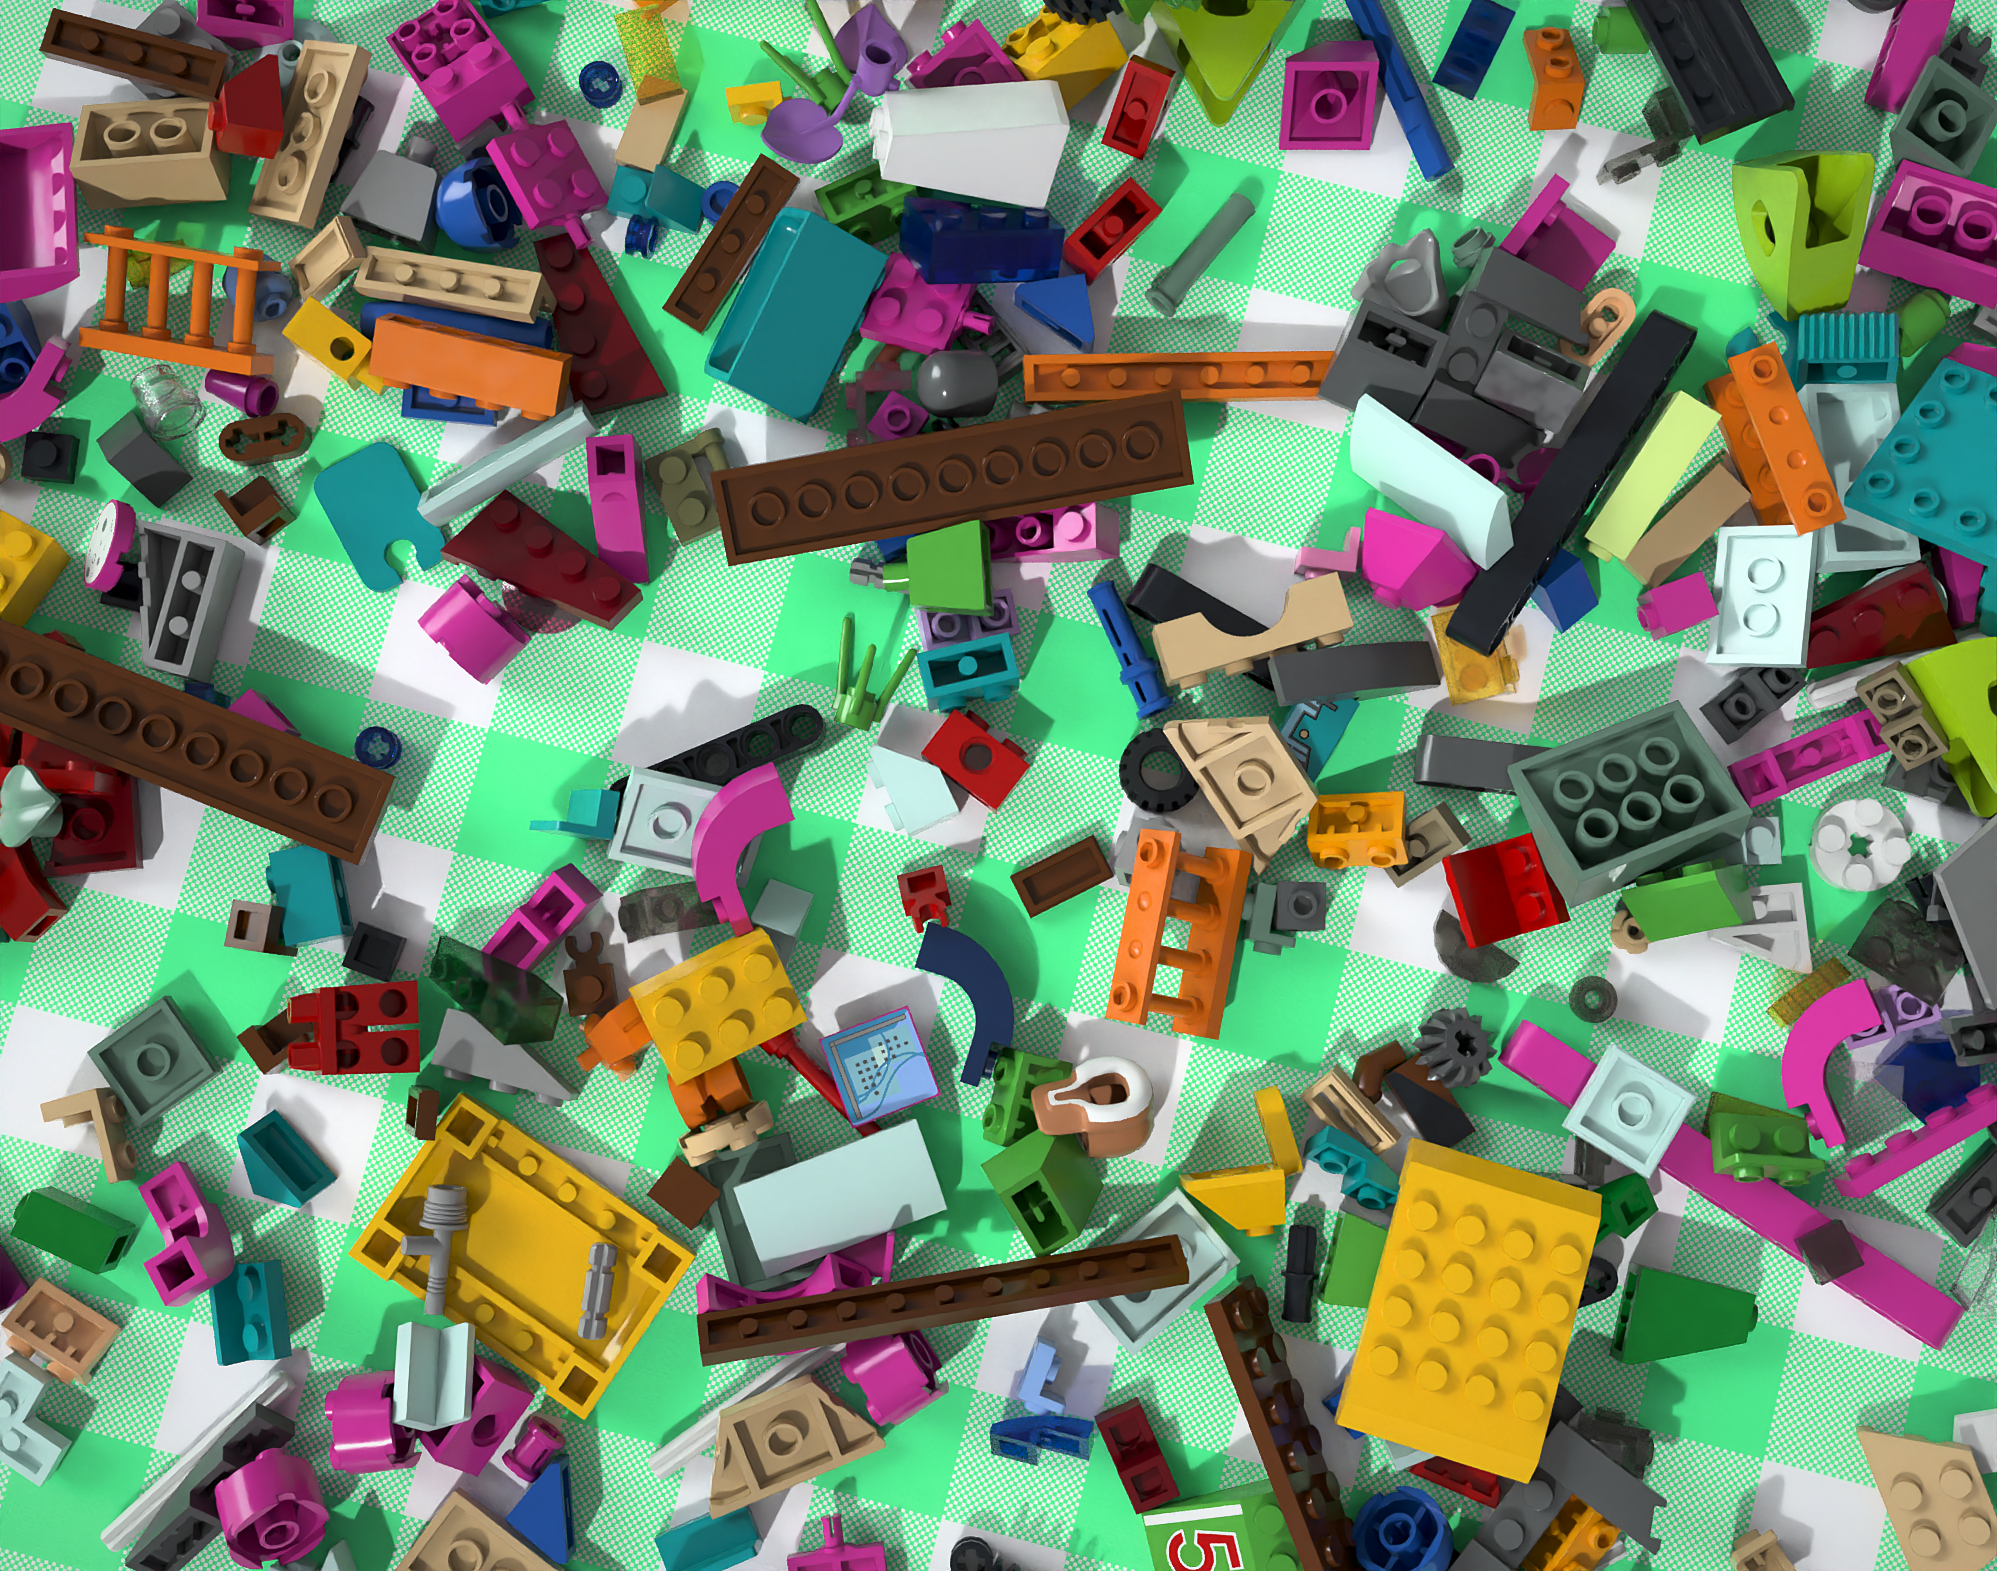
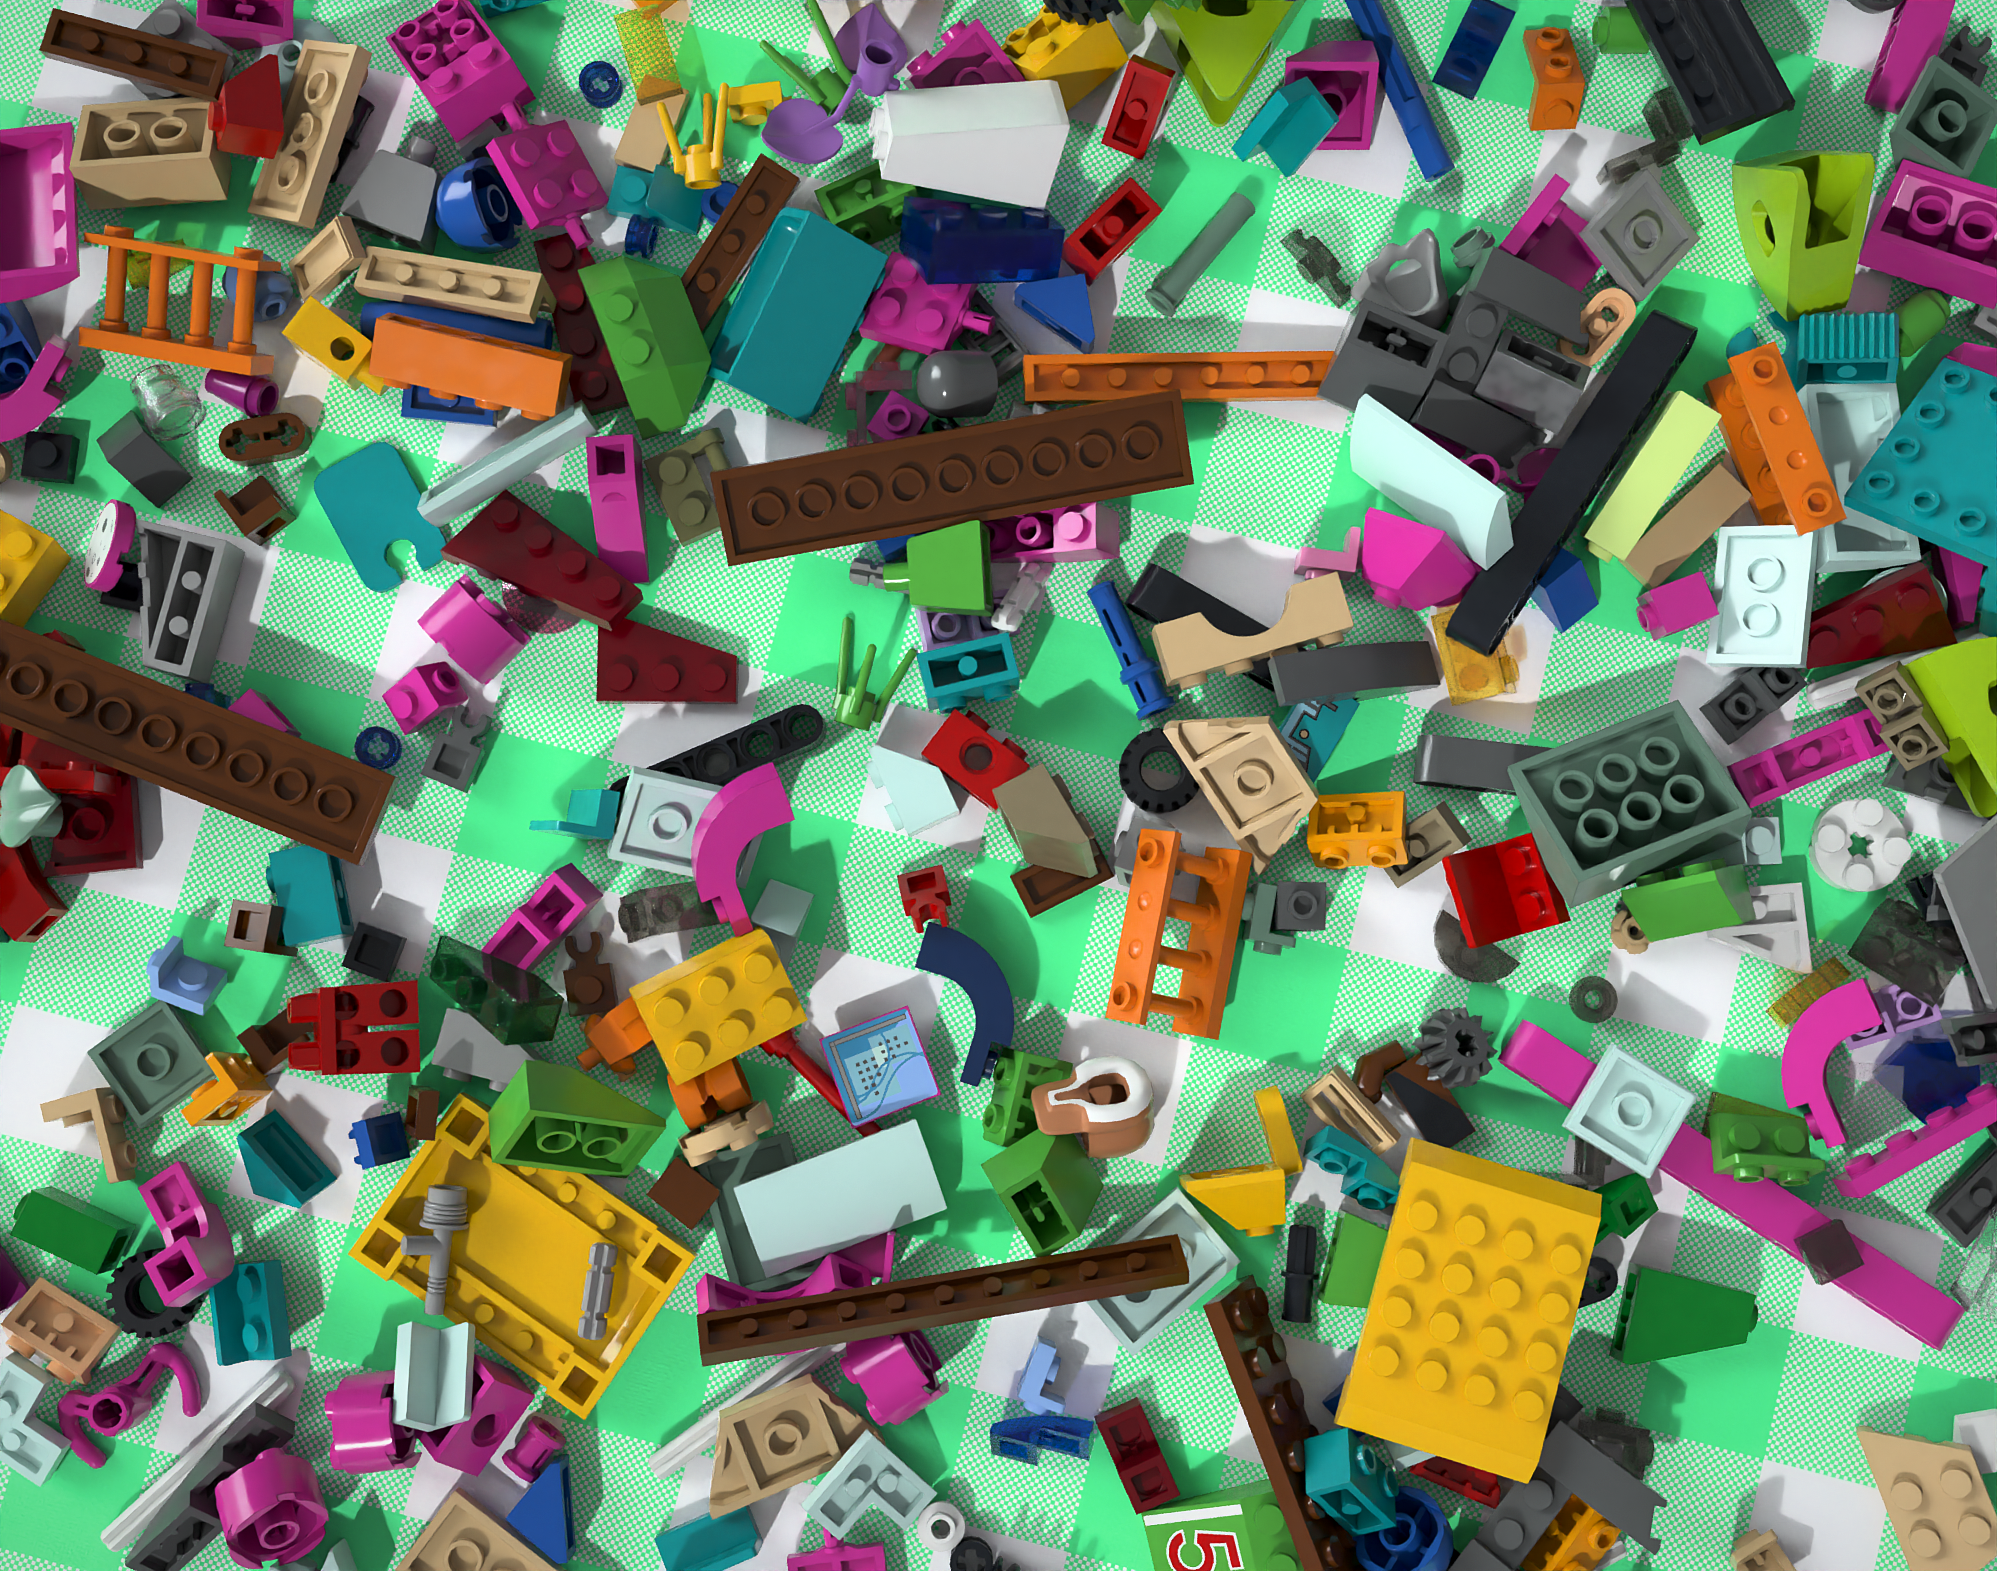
none -> dark pink piece [57,1342,201,1469]
none -> black tyre [106,1248,205,1339]
none -> light blue bracket [146,935,228,1016]
none -> light orange bracket [181,1051,273,1127]
none -> blue tile [348,1111,411,1170]
none -> dark pink bracket [382,661,468,735]
none -> dark grey plate [420,704,492,793]
none -> bright green slope [488,1060,667,1179]
none -> bright green wedge [578,255,712,441]
none -> dark red wing [596,618,739,704]
none -> yellow plant [657,82,729,190]
none -> light aqua plate [801,1429,937,1541]
none -> white plate [917,1501,965,1552]
none -> white axle [991,562,1047,634]
none -> dark tan slope [992,763,1100,878]
none -> teal panel [1232,76,1339,177]
none -> clear smoke plate [1280,228,1351,309]
none -> teal brick [1304,1427,1399,1537]
none -> light grey plate [1578,168,1701,303]

